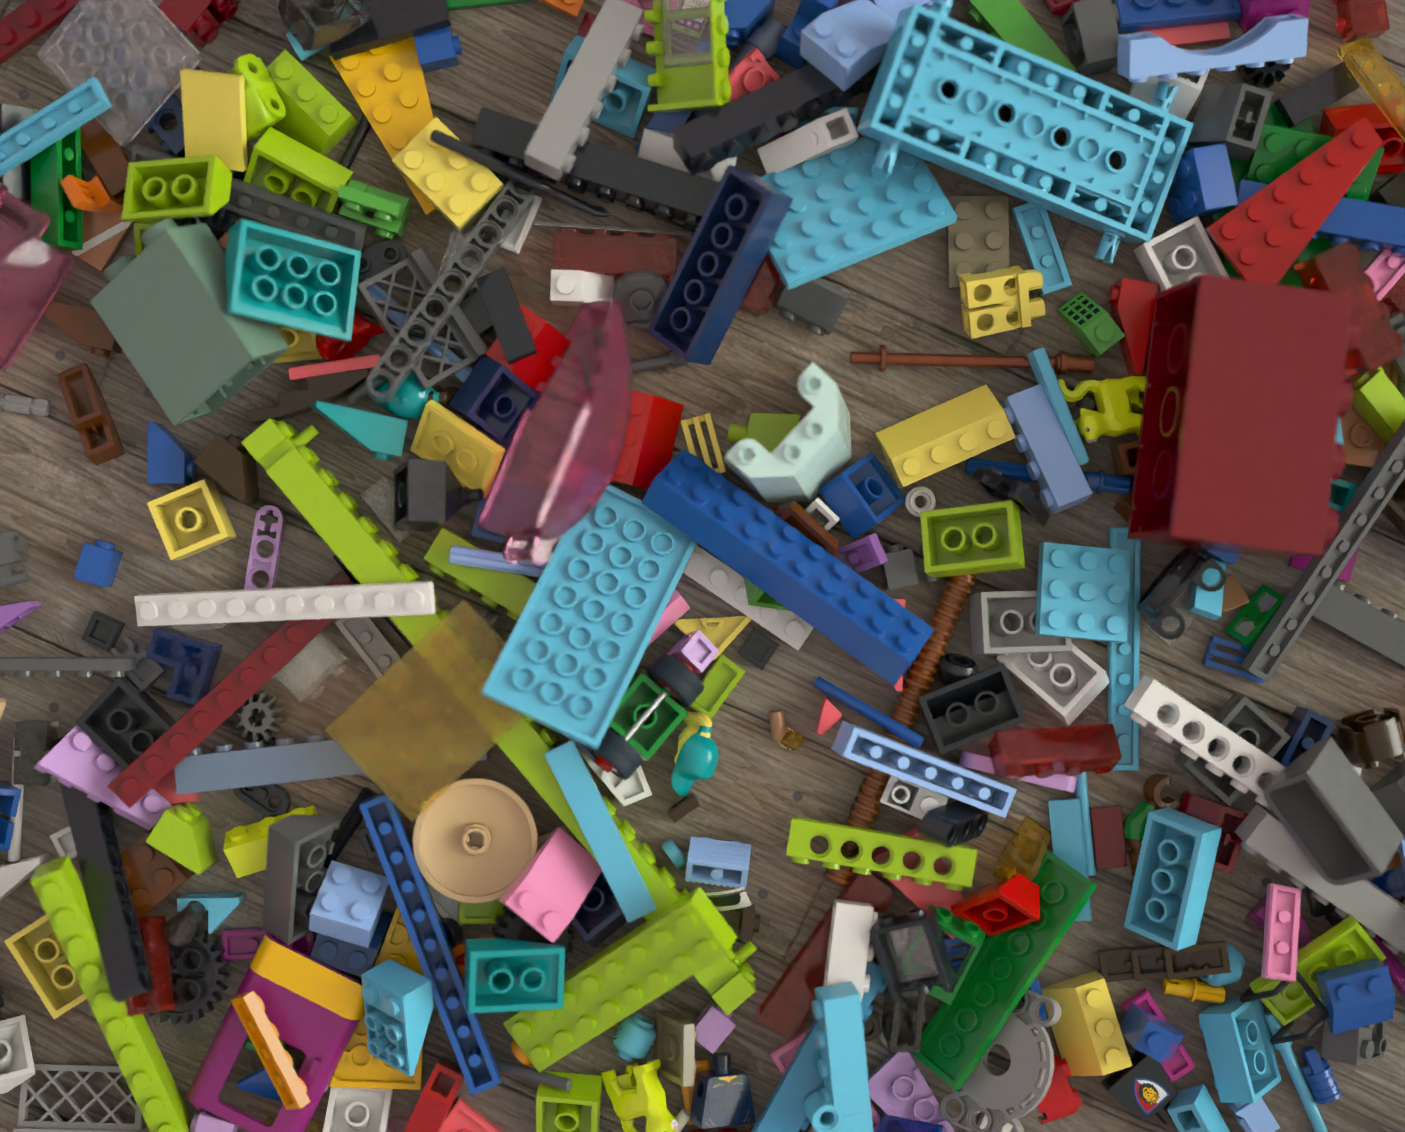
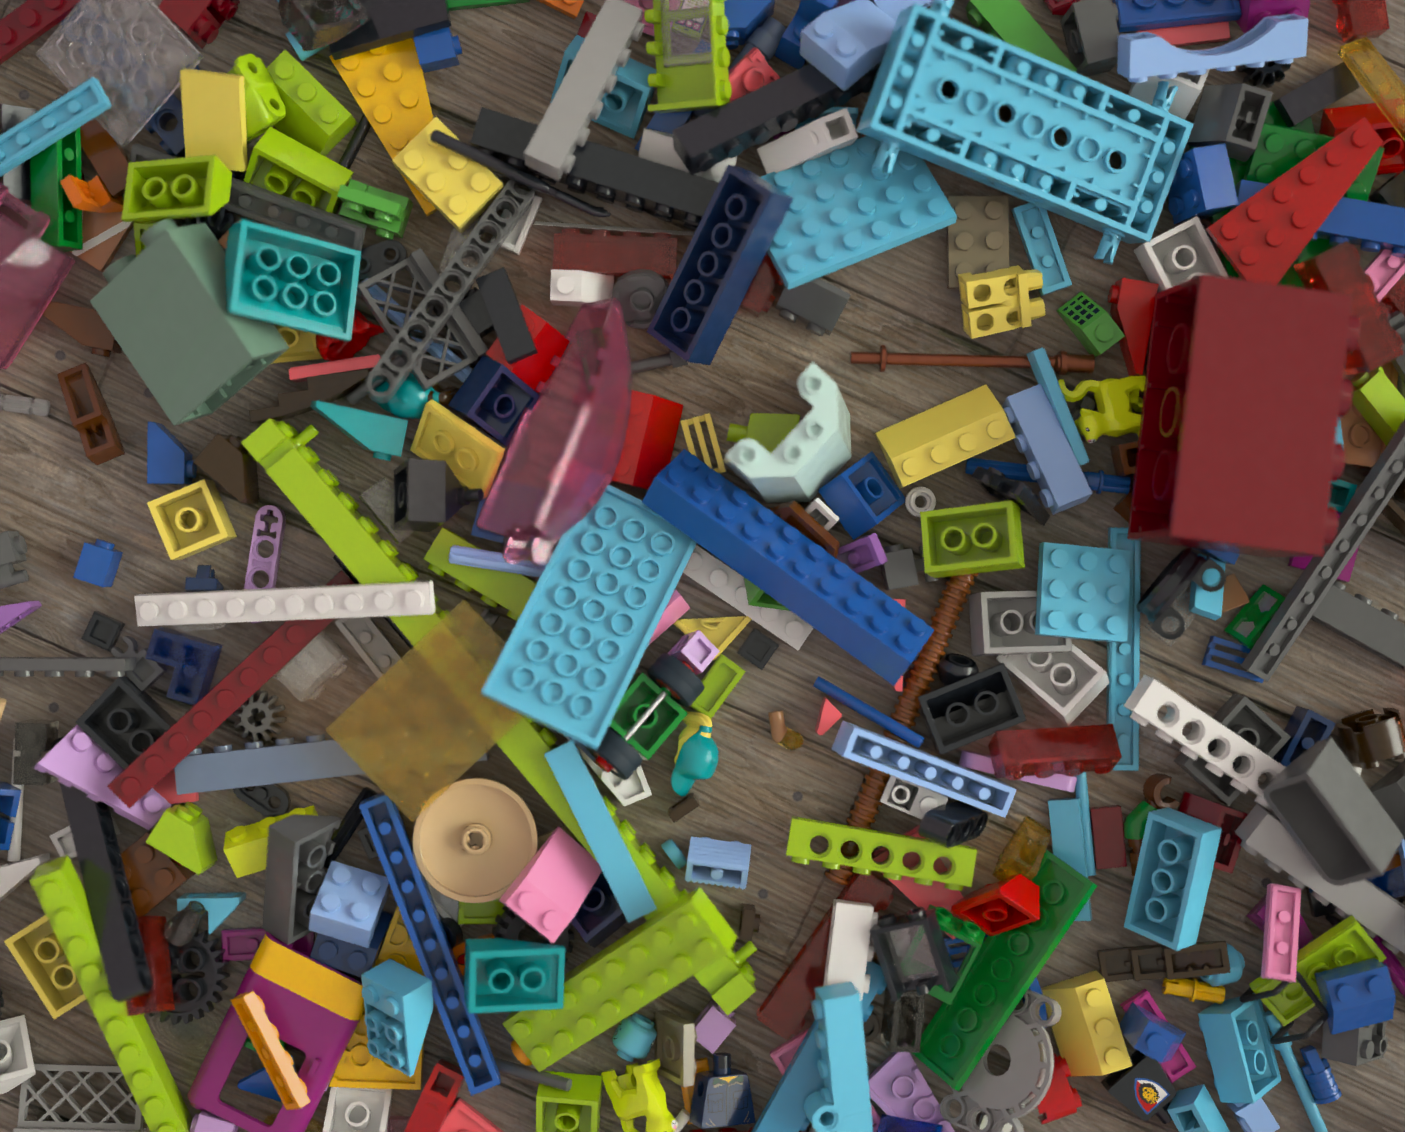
sticker [705,887,751,911] -> none
none -> dark blue tile [185,565,224,592]

